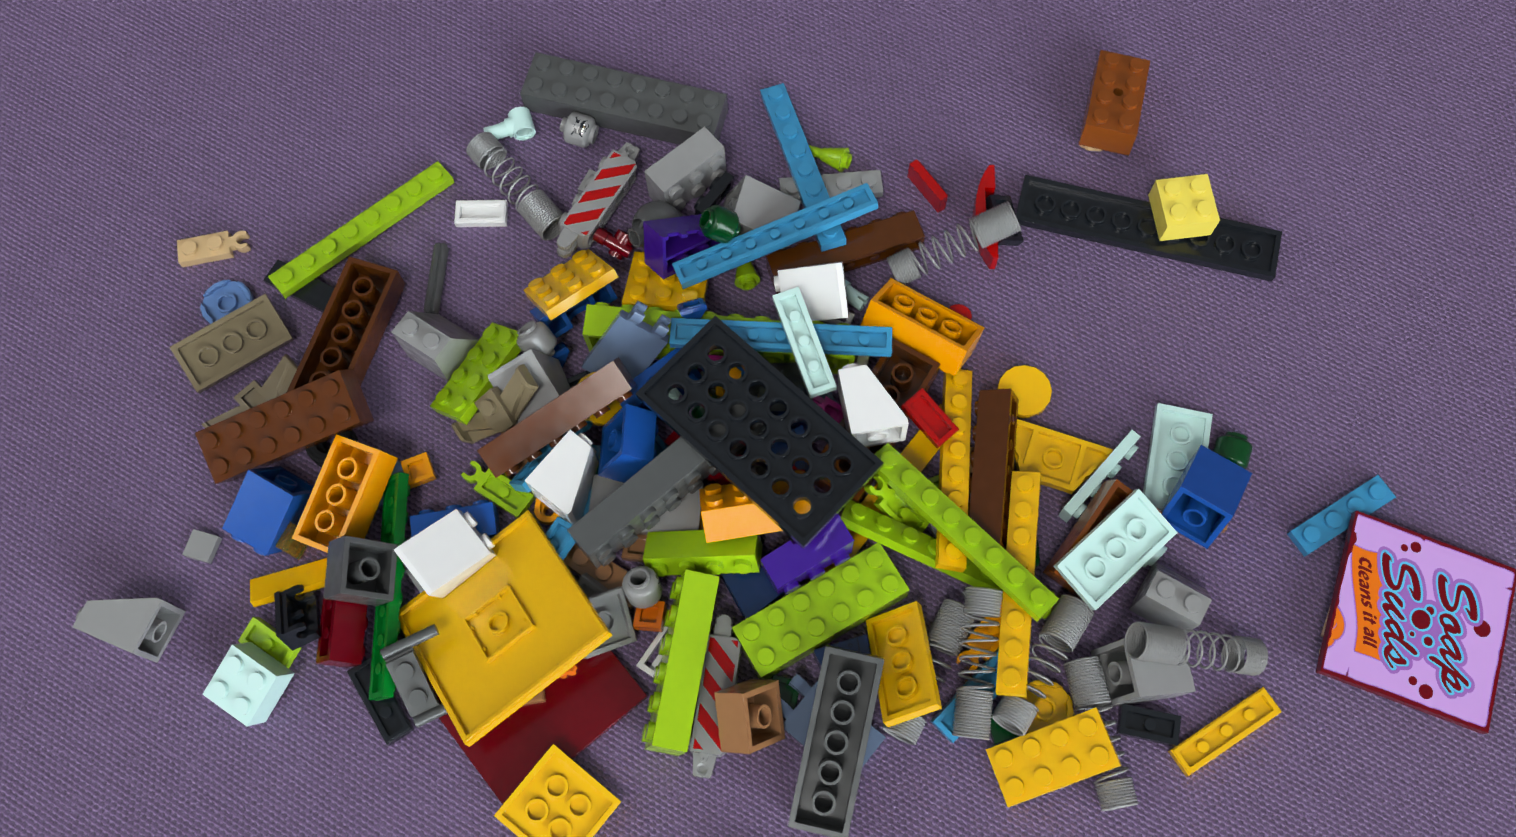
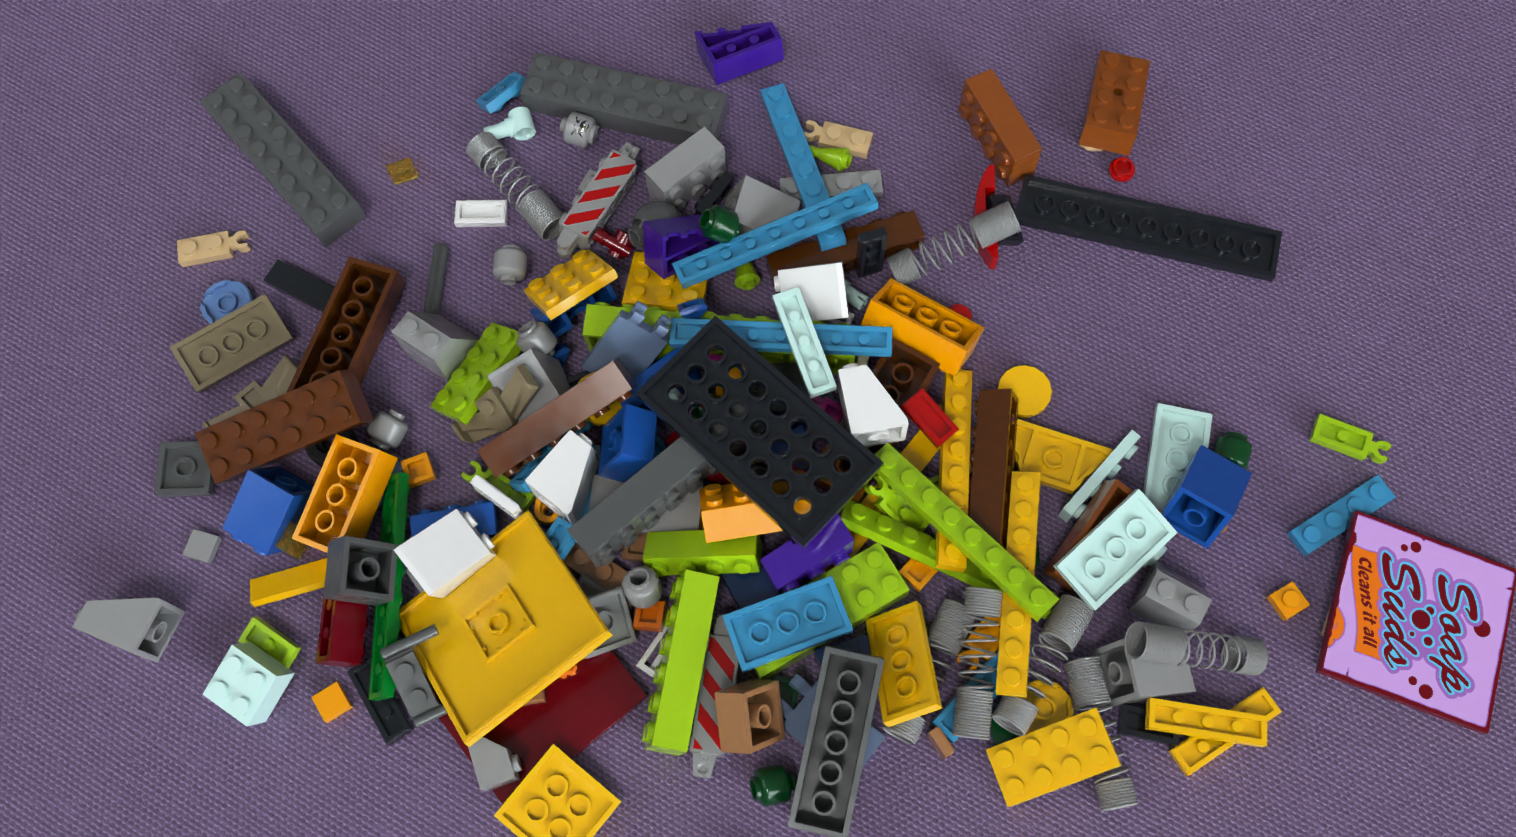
lime plate [268,161,455,299] -> none
black hinge [274,585,321,651] -> none
red tile [907,159,948,213] -> none
light yellow brick [1148,174,1220,241] -> none
none -> dark grey plate [154,441,214,497]
none -> dark grey brick [200,72,366,248]
none -> light orange tile [311,681,353,723]
none -> light grey head [367,408,409,450]
none -> clear yellow tile [386,157,419,185]
none -> light grey slope [468,737,522,792]
none -> white tile [470,475,524,520]
none -> dark azure plate [475,71,525,114]
none -> light grey head [492,245,528,285]
none -> dark purple wedge [694,22,784,85]
none -> dark azure plate [722,576,853,673]
none -> dark green head [750,764,796,807]
none -> tan plate [804,120,873,159]
none -> black tile [855,227,887,278]
none -> light orange plate [899,558,938,593]
none -> medium nougat tile [926,727,955,760]
none -> dark orange brick [958,68,1042,187]
none -> red plate [1109,157,1135,182]
none -> yellow plate [1145,698,1268,747]
none -> light orange plate [1266,581,1310,622]
none -> lime plate [1309,414,1391,464]

